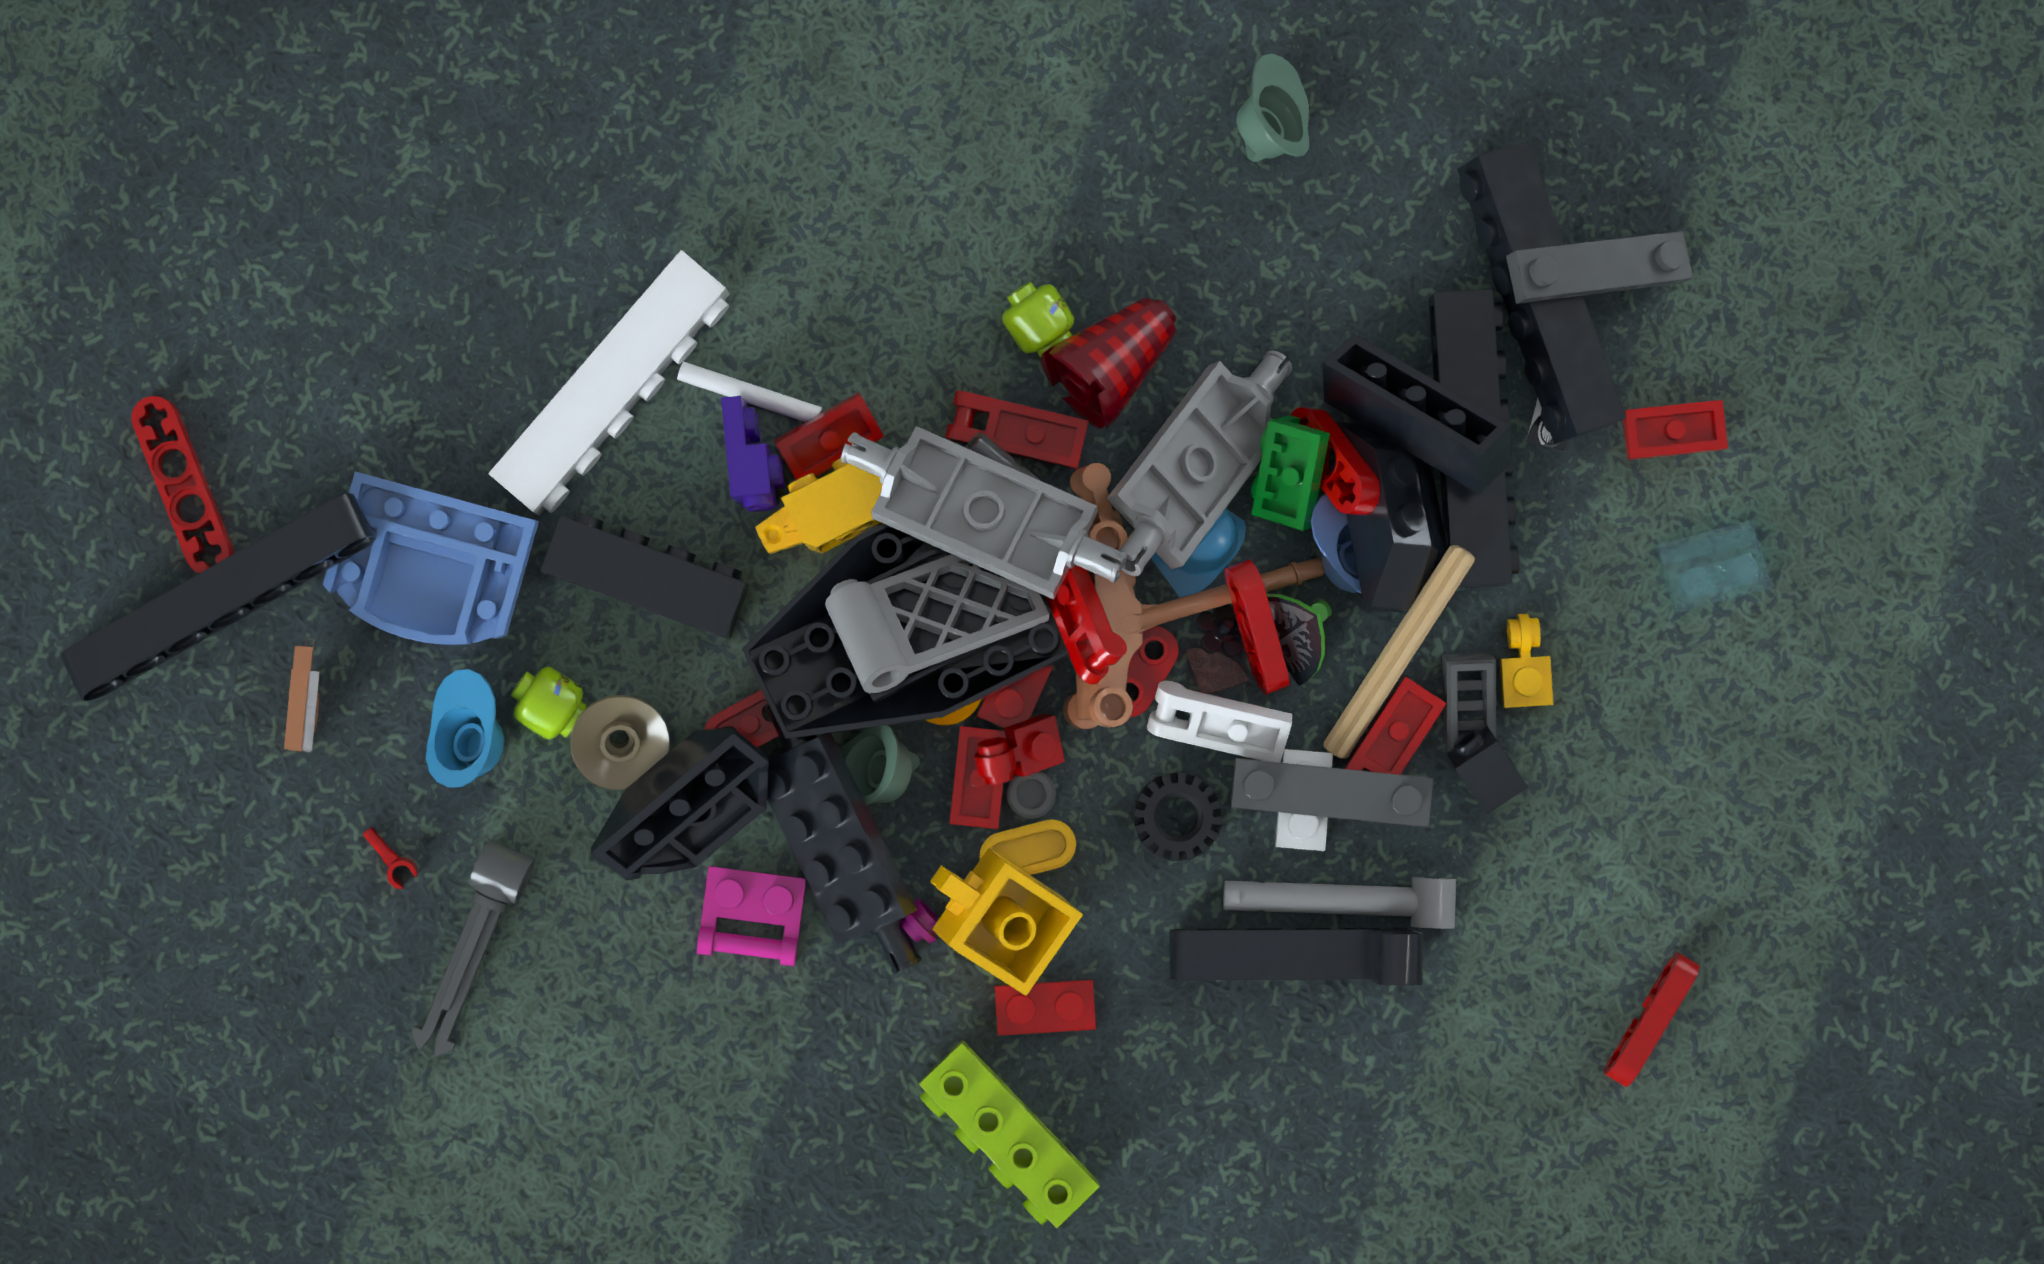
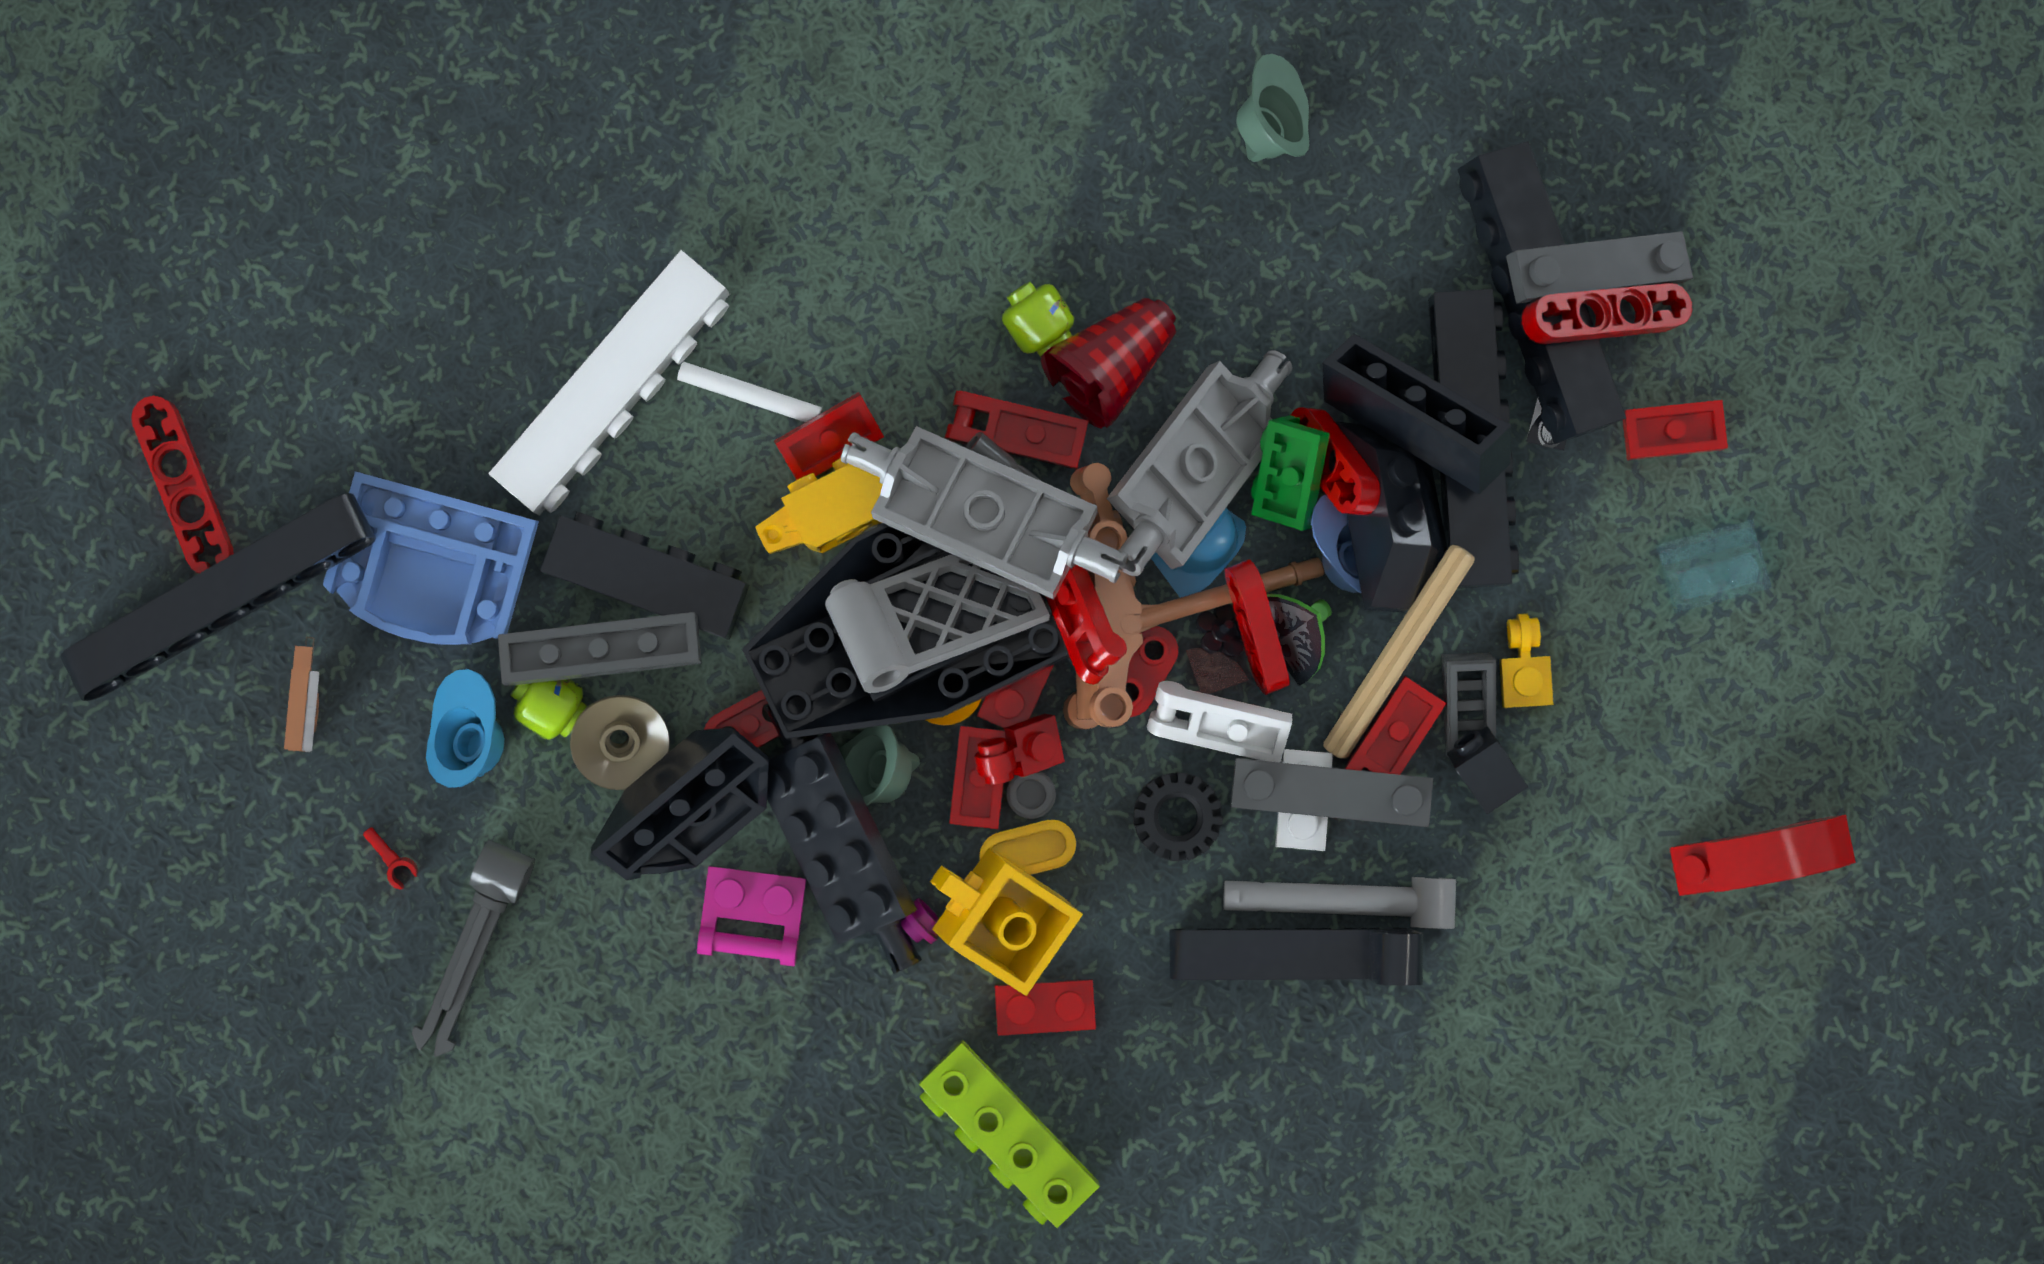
dark purple plate [721,396,785,512] -> none
red beam [1604,952,1700,1087] -> none
none -> dark grey plate [498,612,702,686]
none -> red beam [1522,283,1692,344]
none -> red arch [1670,814,1856,896]

